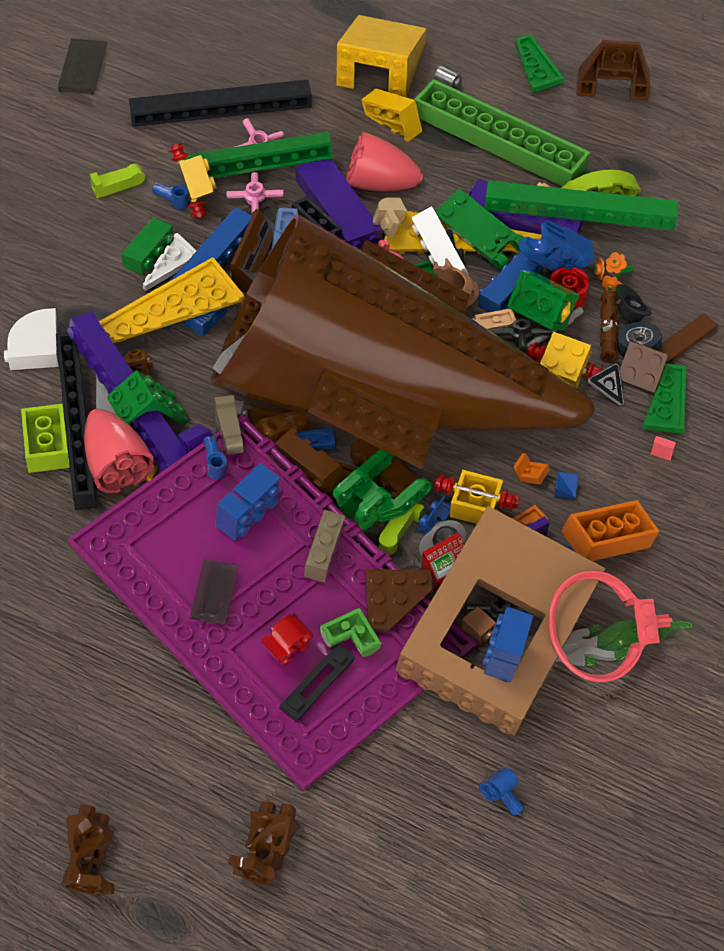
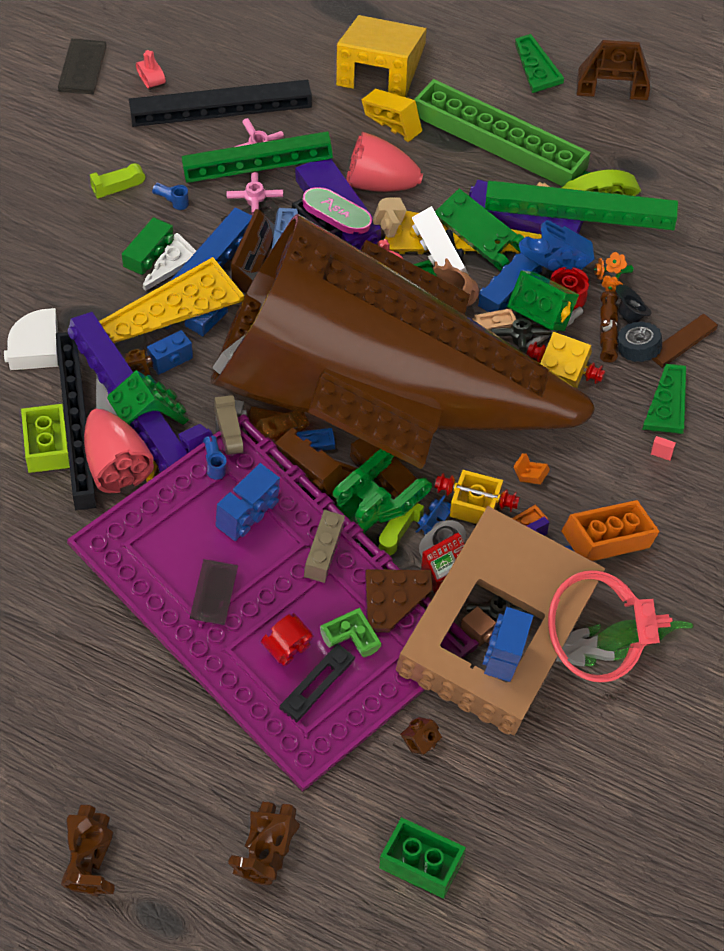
yellow brick [168,143,217,219] -> none
flat silver brick [434,66,462,89] -> none
blue beam [479,768,523,816] -> none
blue slope [554,472,578,500] -> none
black piece [588,364,624,406] -> none
reddish brown plate [620,341,669,393] -> none
none -> coral beam [136,50,166,89]
none -> blue brick [147,330,193,375]
none -> tile [302,187,372,234]
none -> green brick [379,817,466,899]
none -> reddish brown brick [400,717,442,755]

